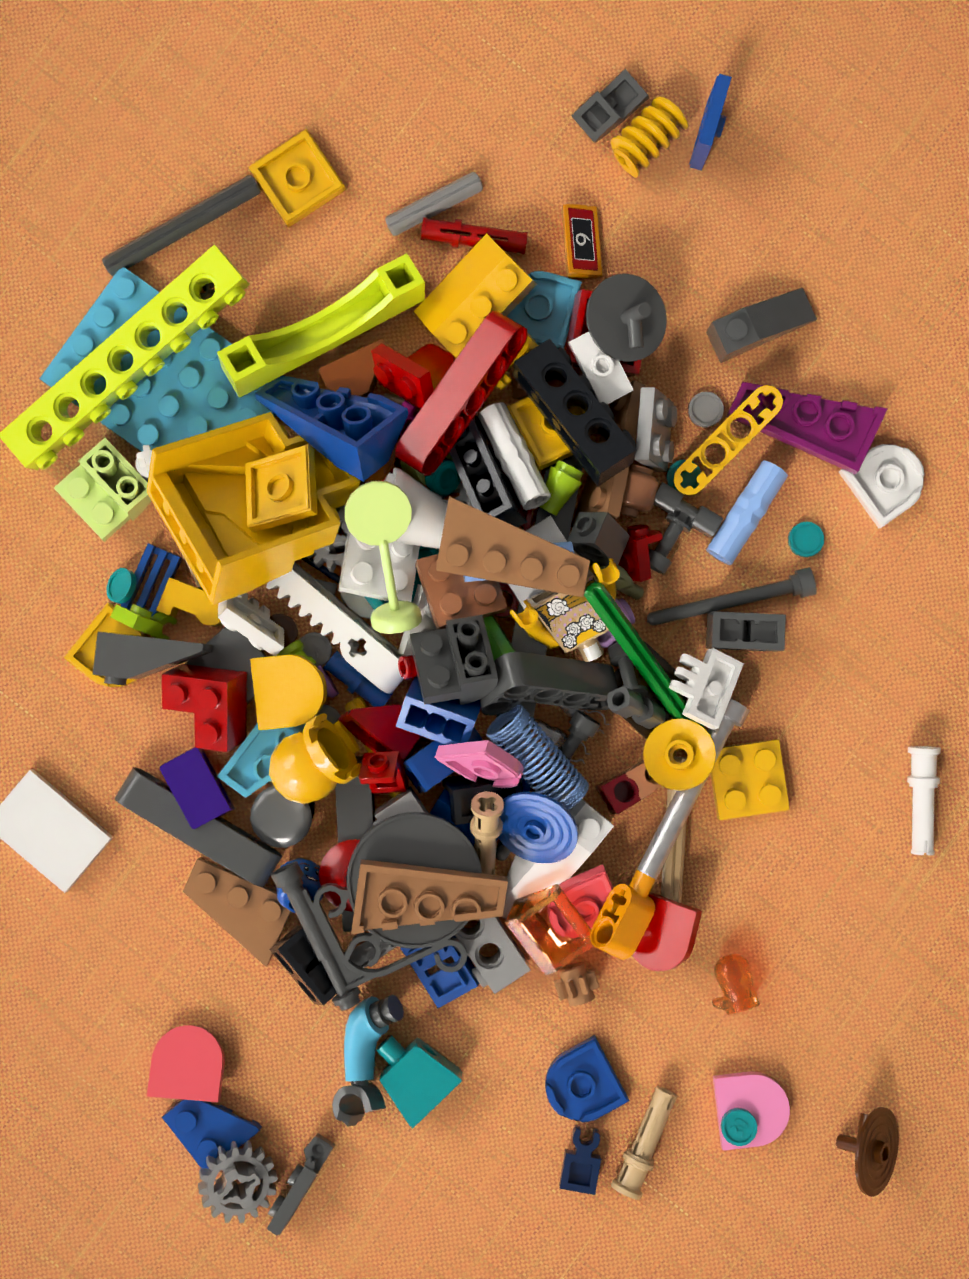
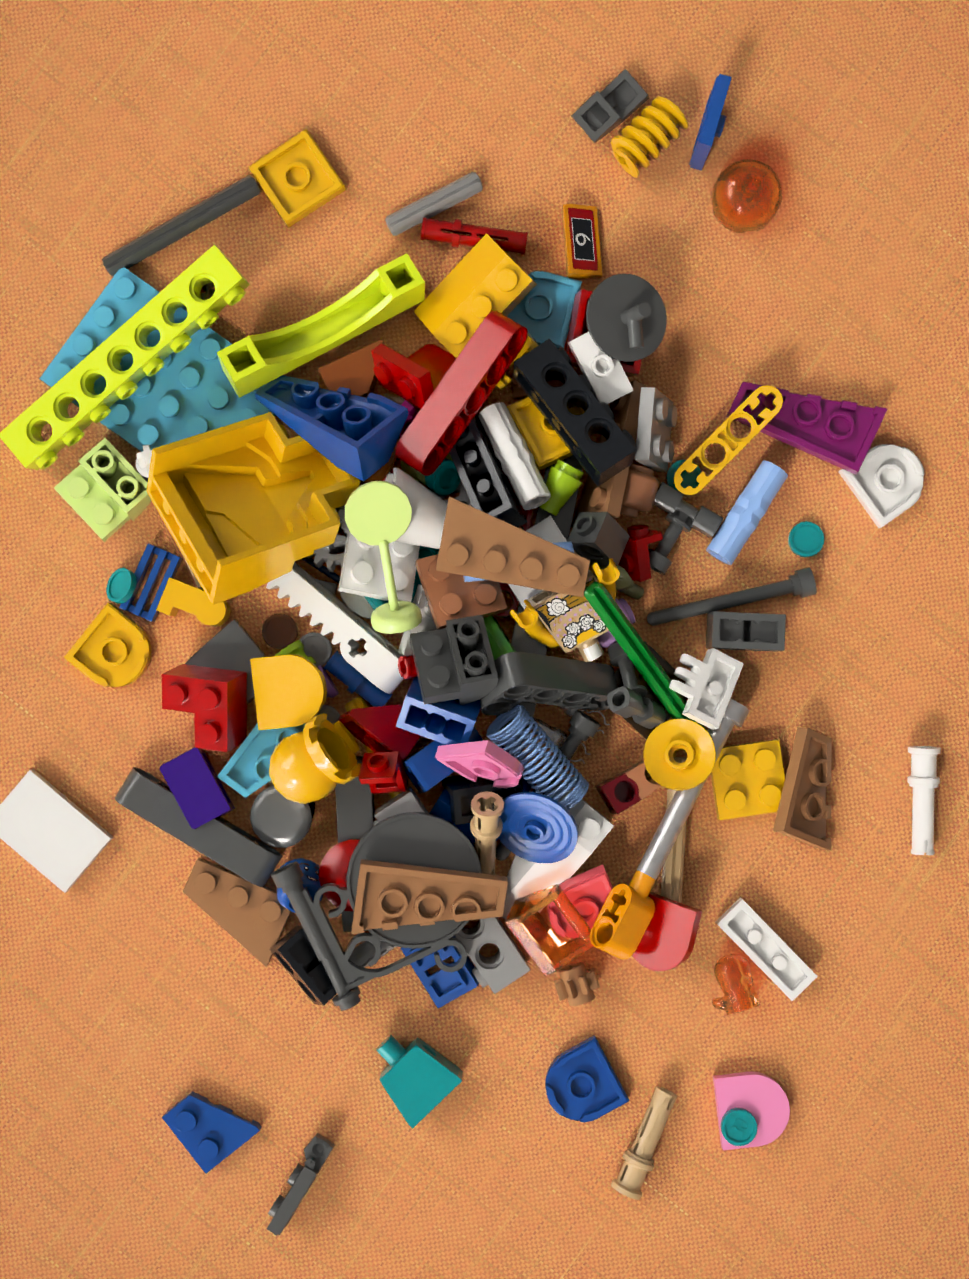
dark grey slope [92,632,213,685] -> none
lime plate [110,604,177,640] -> none
coral tile [147,1025,225,1102] -> none
light grey gear [198,1141,278,1223] -> none
white hinge [218,593,284,656] -> none
yellow tile [245,444,318,533] -> none
piece [332,995,404,1127] -> none
dark blue plate [559,1125,601,1195] -> none
light grey piece [688,392,724,428] -> none
dark grey slope [706,288,817,363] -> none
reddish brown shield [836,1107,899,1197] -> none
none -> clear orange cylinder [711,159,782,233]
none -> white plate [715,897,818,1001]
none -> medium nougat wing [773,727,832,851]

